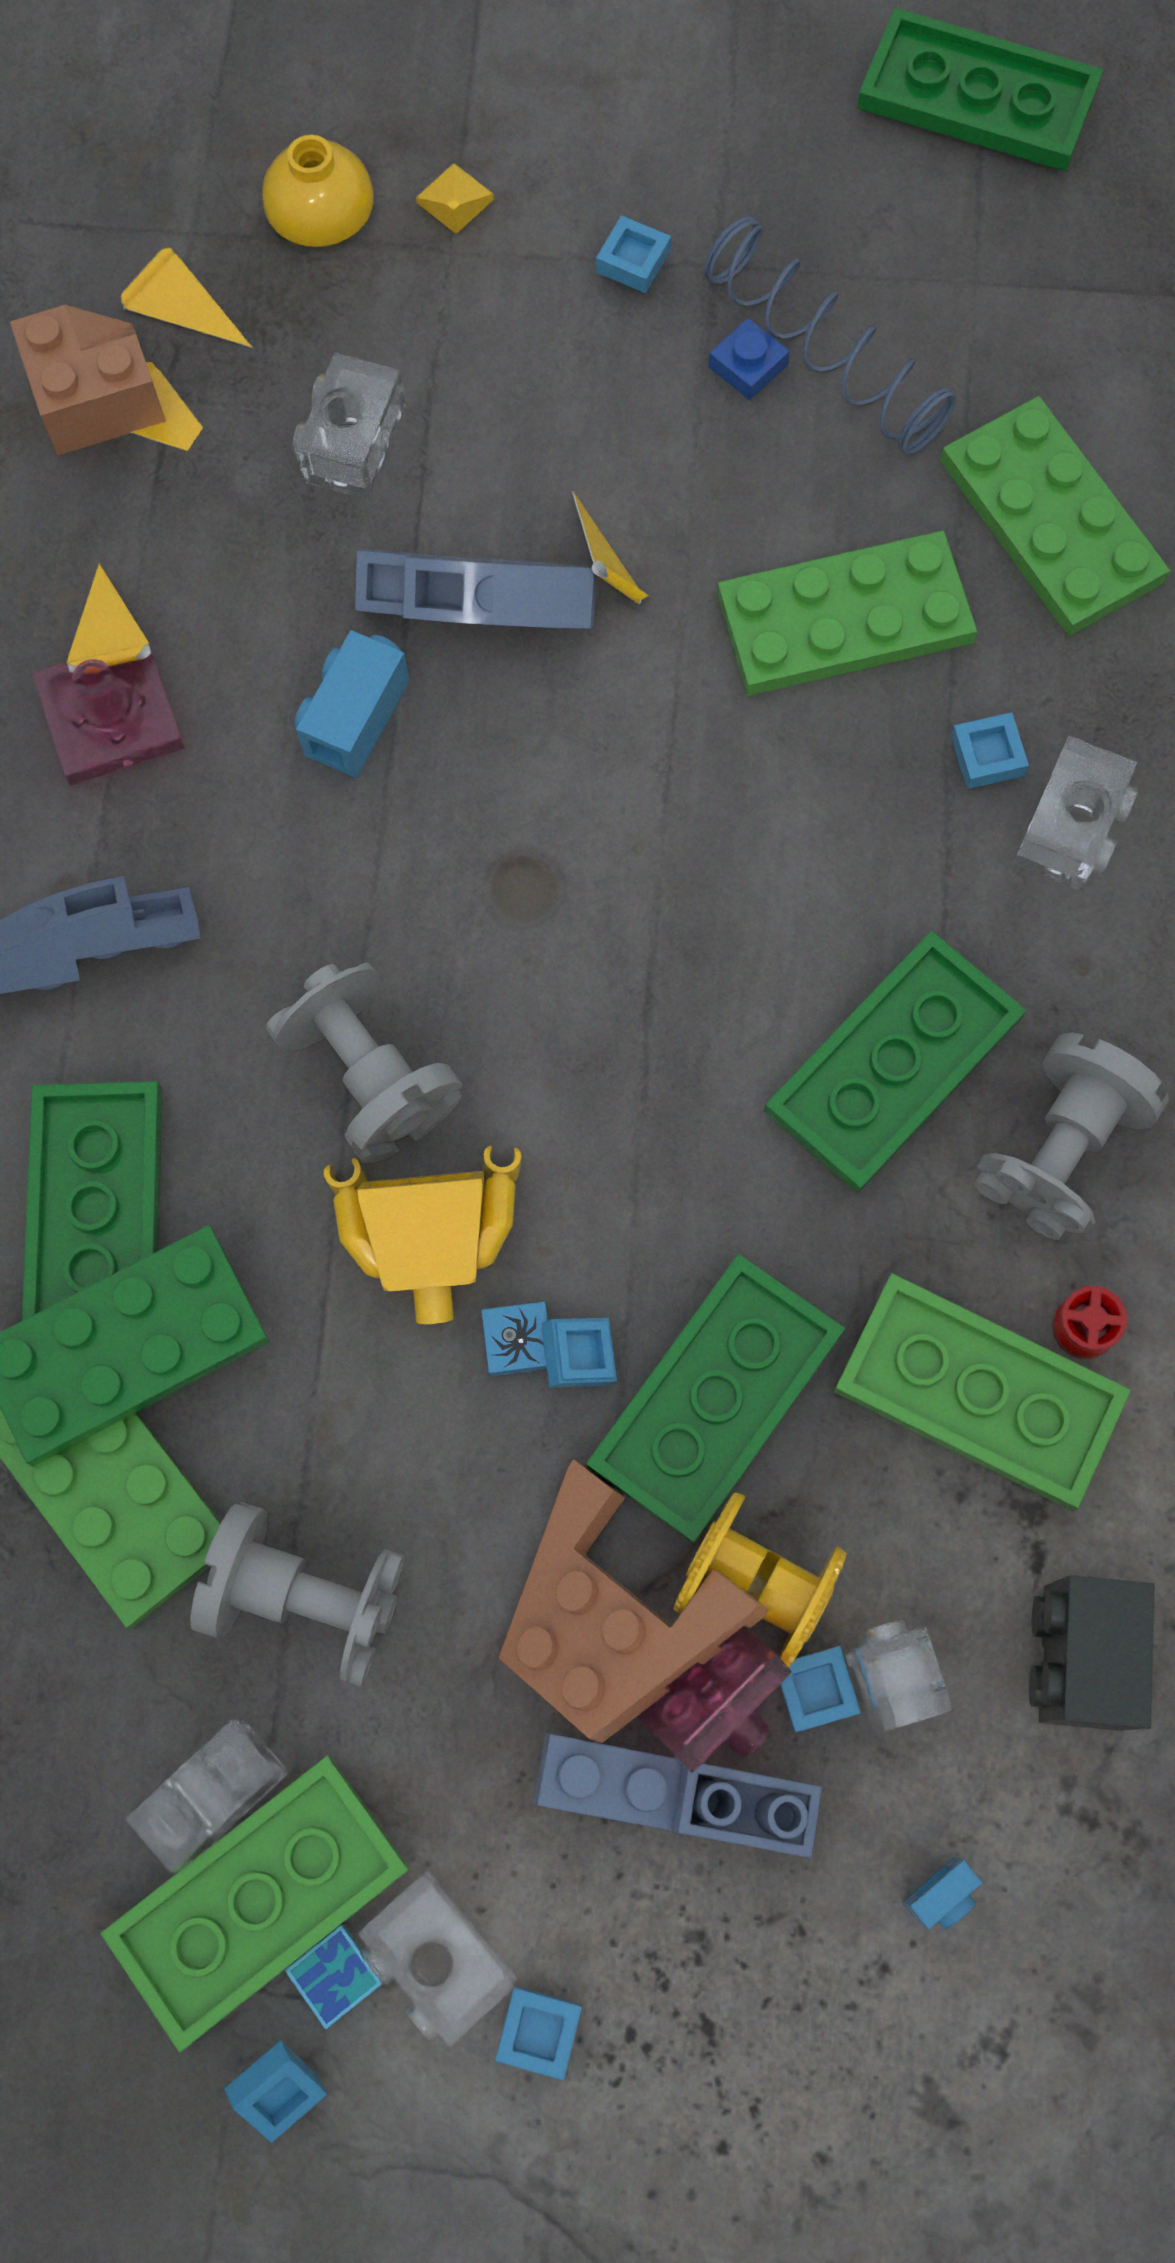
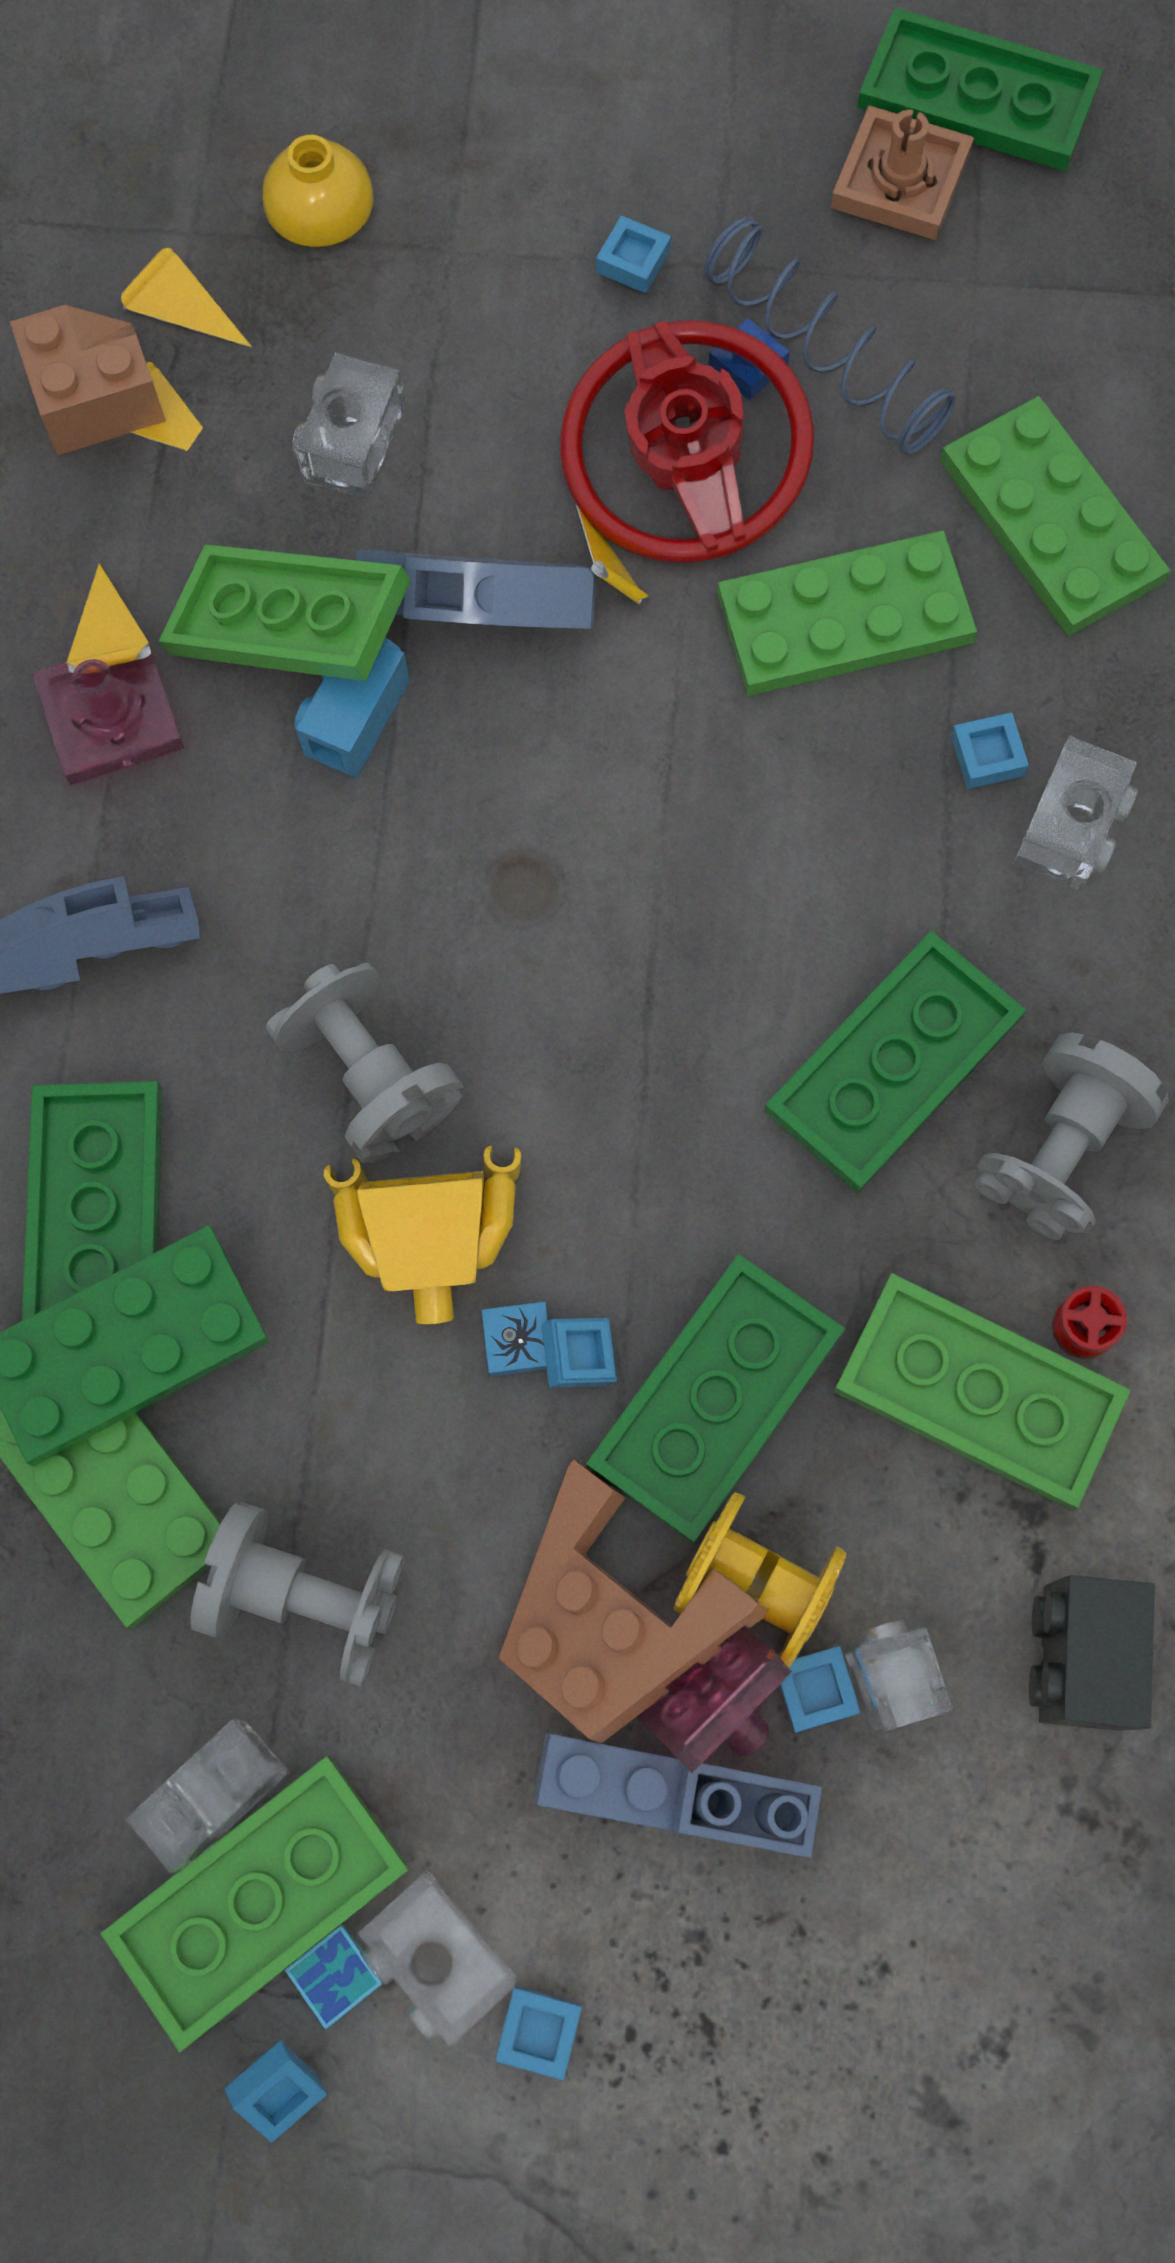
yellow slope [416,163,494,234] -> none
dark azure plate [902,1857,982,1930] -> none
none -> bright green plate [158,545,411,681]
none -> red piece [560,320,814,563]
none -> nougat plate [831,106,974,240]

